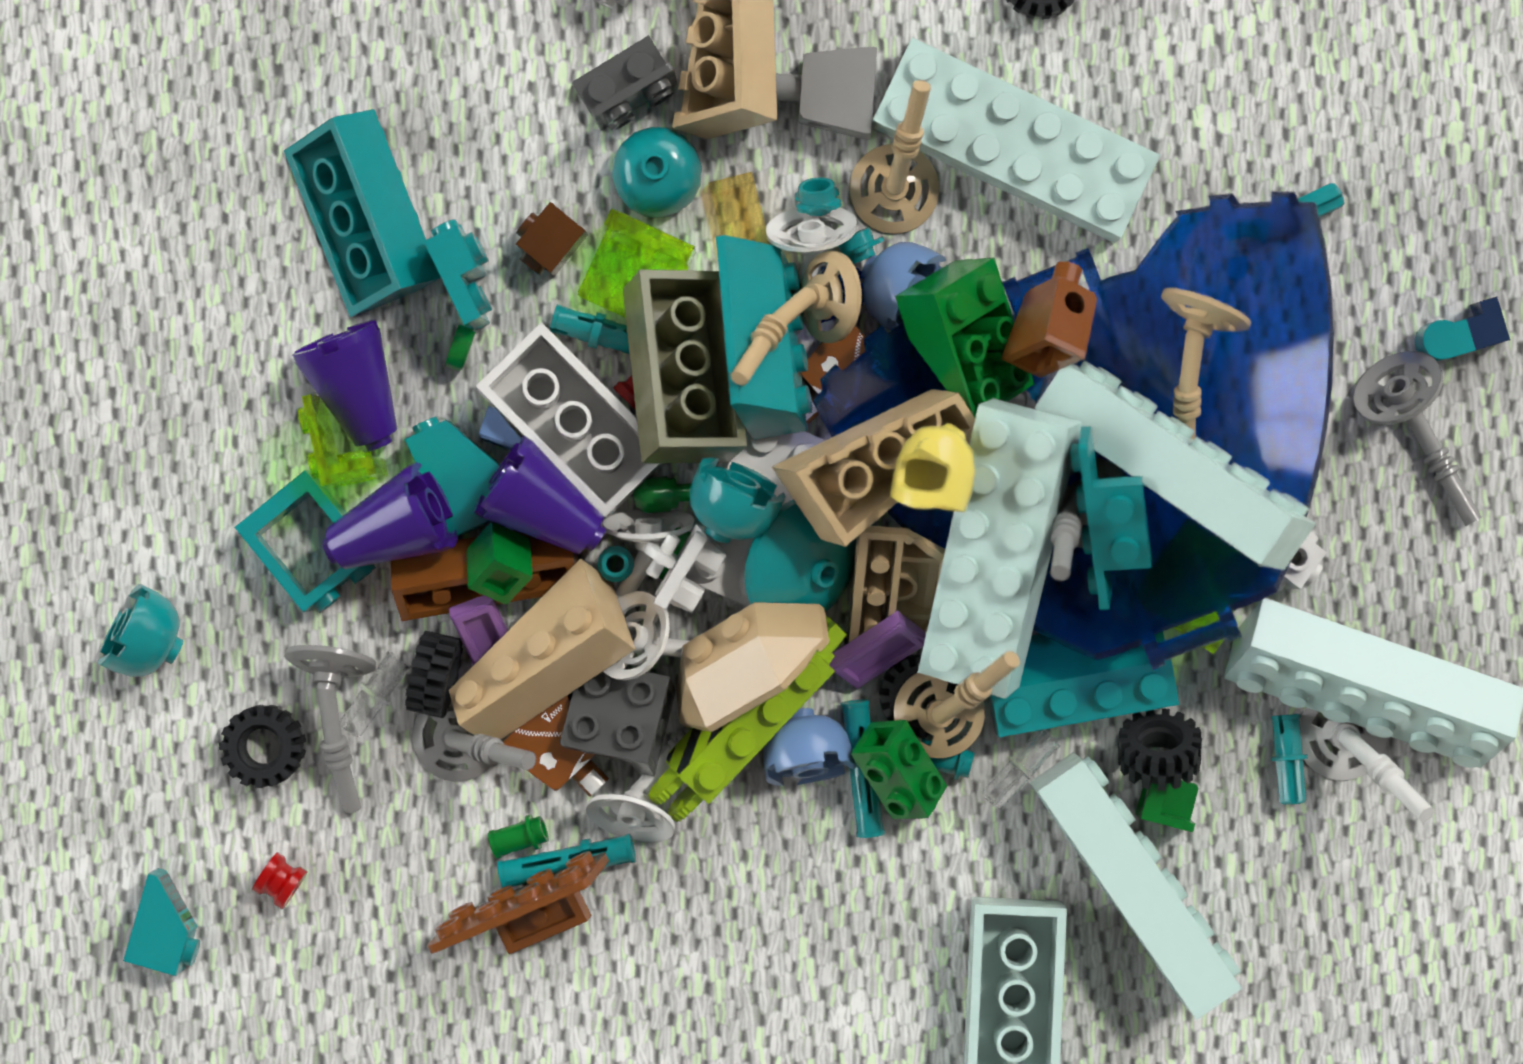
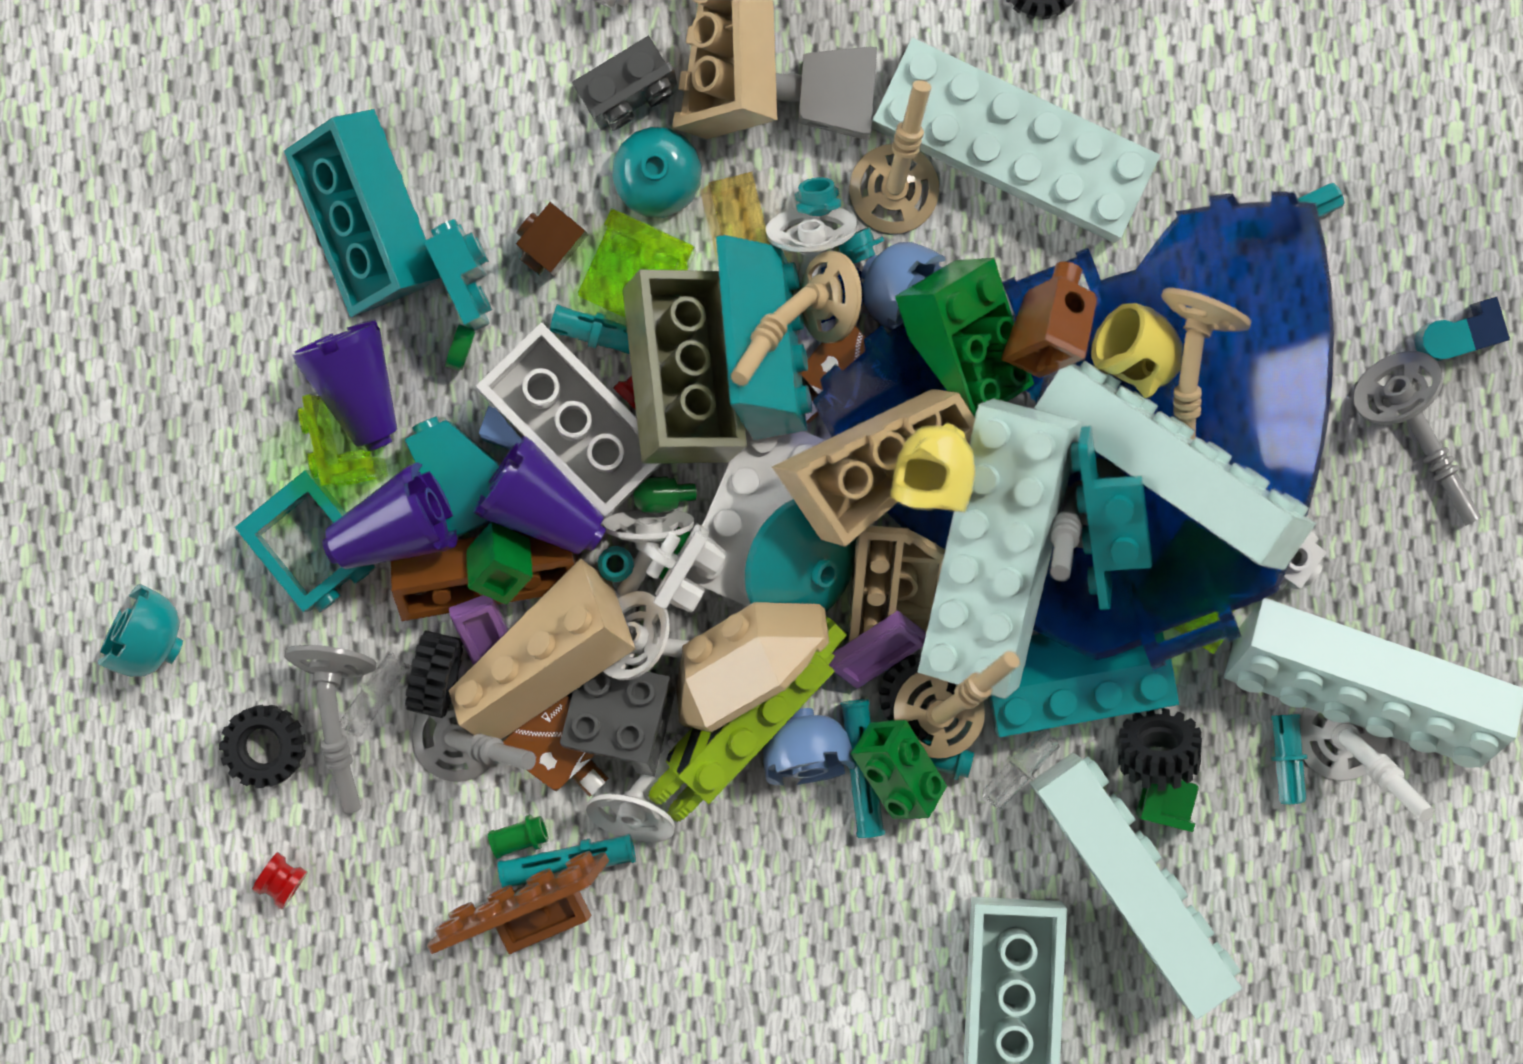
teal slope [123,868,200,976] -> none
teal cylinder [689,457,786,543] -> none
none -> light yellow piece [1091,303,1183,398]

